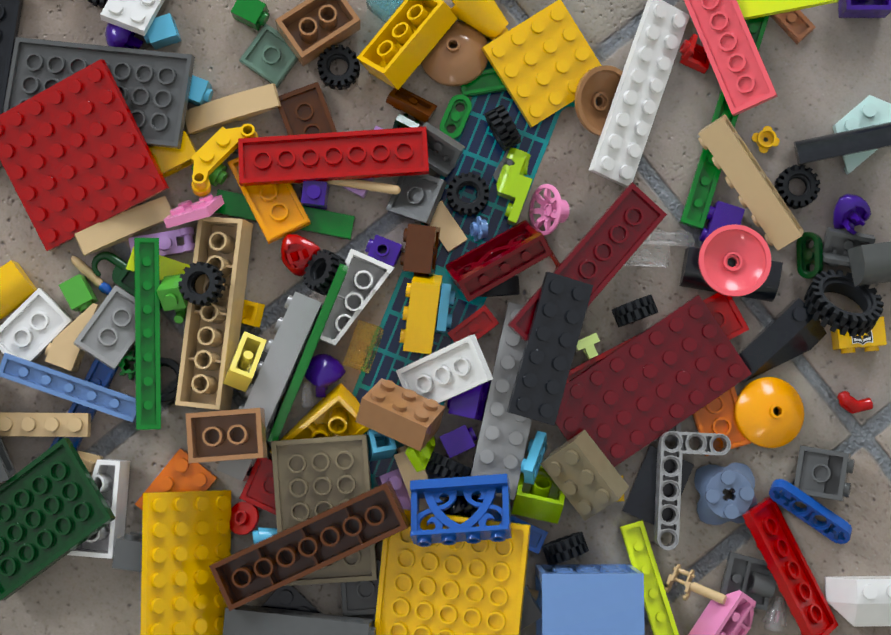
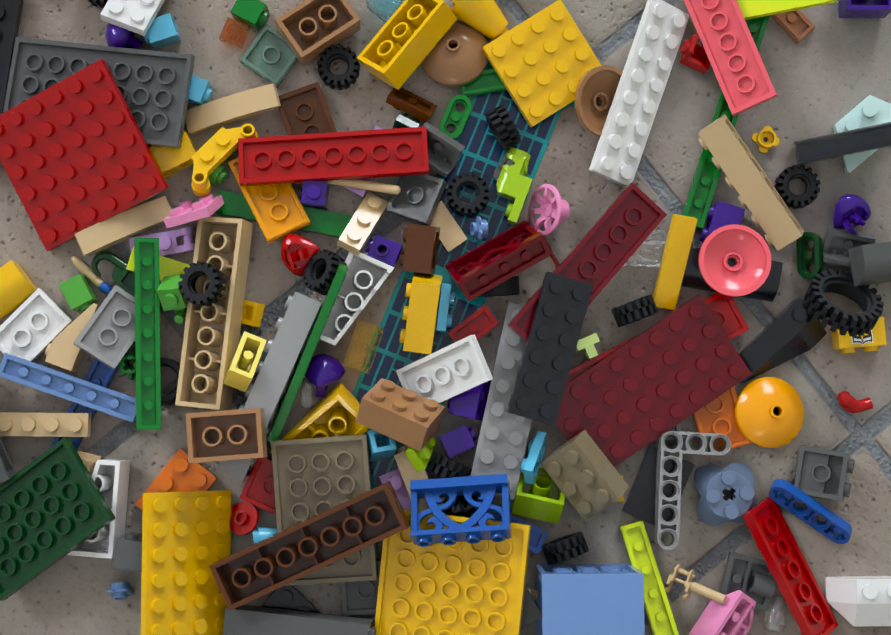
none -> medium blue plate [107,582,134,600]
none -> clear orange plate [219,17,250,48]
none -> tan plate [337,192,389,256]
none -> yellow tile [652,214,698,310]

